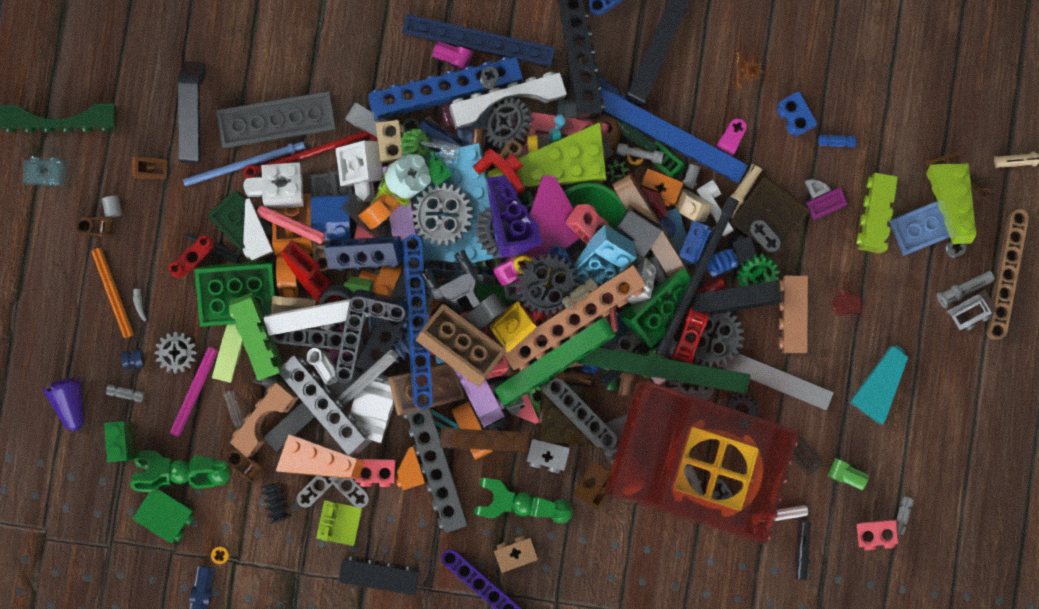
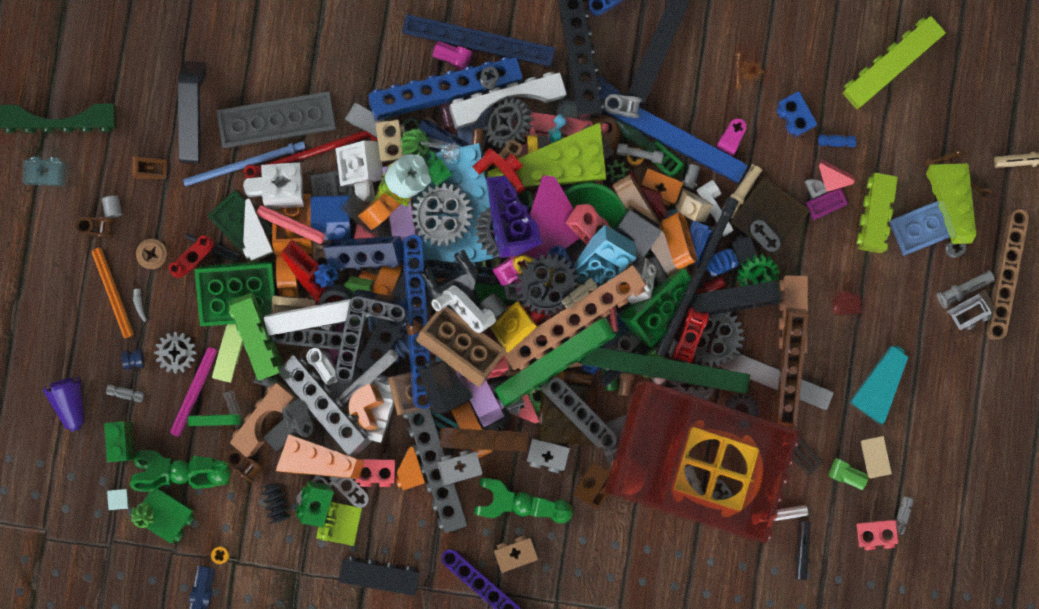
none -> light aqua tile [107,489,129,510]
none -> bright green gear [130,503,155,528]
none -> medium nougat gear [136,239,167,270]
none -> green beam [188,414,242,426]
none -> dark grey piece [282,398,314,437]
none -> green brick [296,481,334,527]
none -> blue gear [314,263,339,288]
none -> brick [349,383,384,431]
none -> reddish brown hinge [406,320,423,336]
none -> black slope [418,360,473,413]
none -> white beam [432,286,496,333]
none -> light grey brick [437,449,482,485]
none -> light grey piece [604,94,642,118]
none -> orange beam [662,212,697,269]
none -> reddish brown brick [774,308,809,427]
none -> coral slope [819,159,855,191]
none -> lime brick [842,16,946,110]
none -> tan panel [861,436,892,478]

